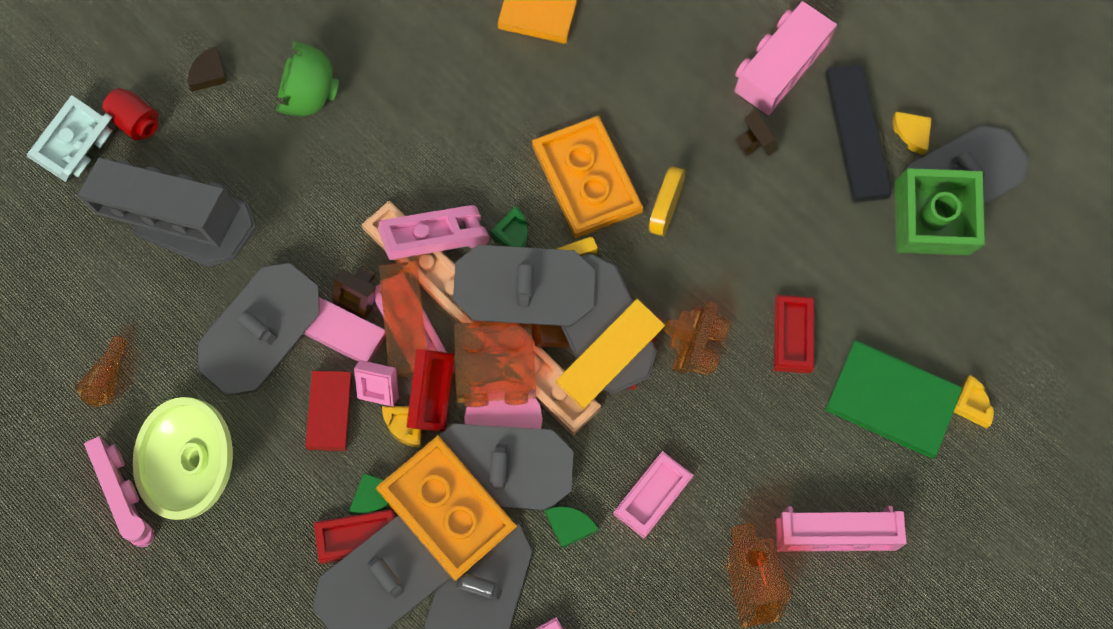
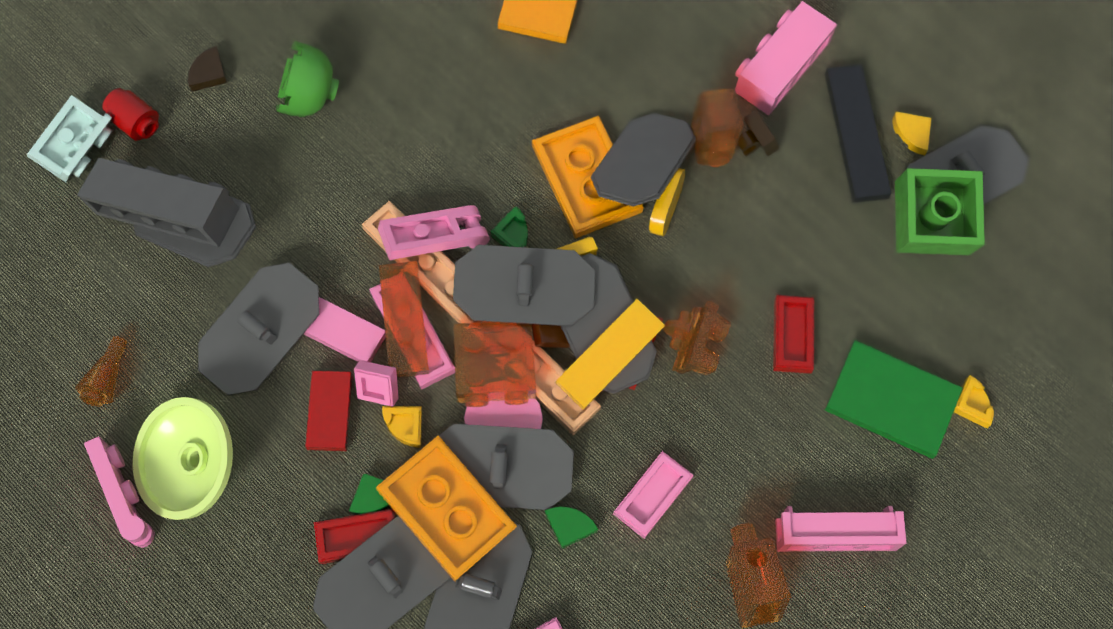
dark brown tile [332,267,376,320] -> none
red tile [406,349,455,432] -> none
none -> dark grey shield [591,113,696,207]
none -> clear orange brick [690,88,744,167]

